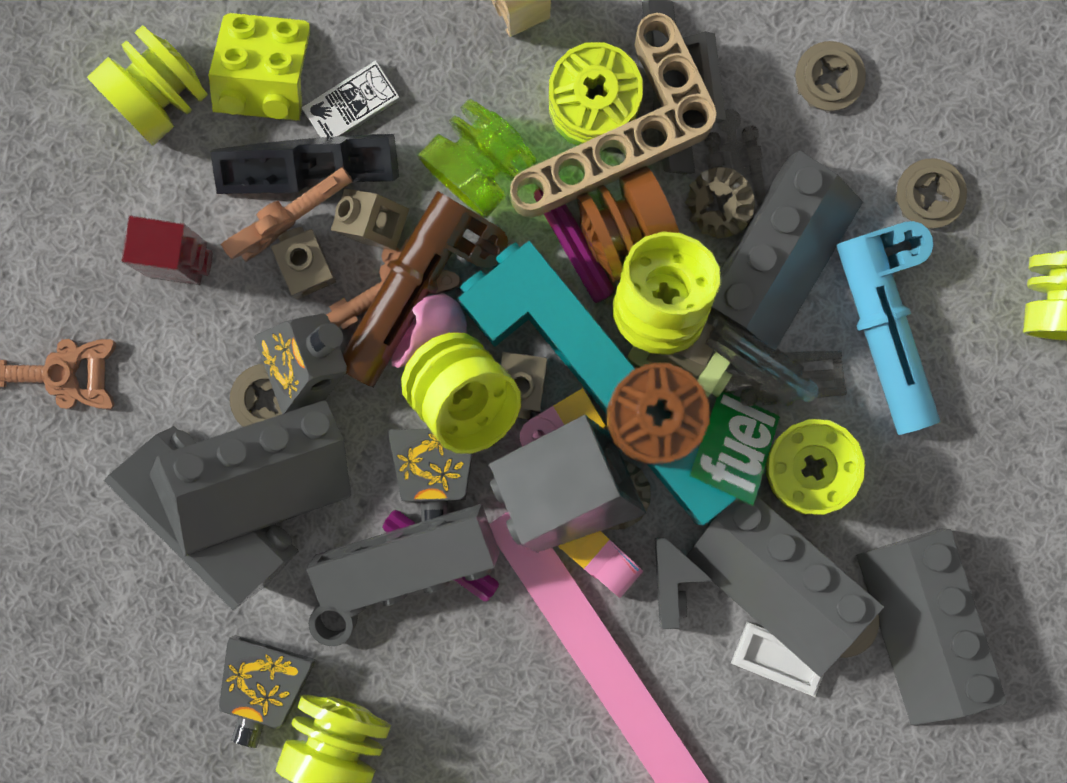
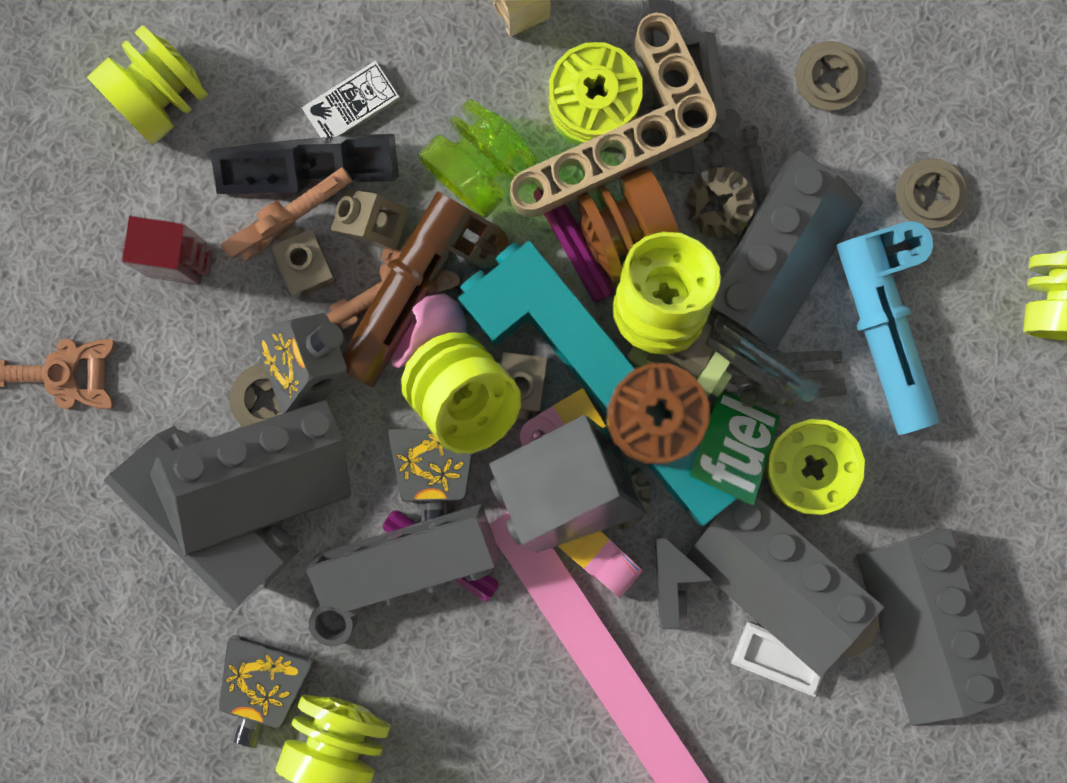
neon yellow bracket [208,13,310,121] -> none

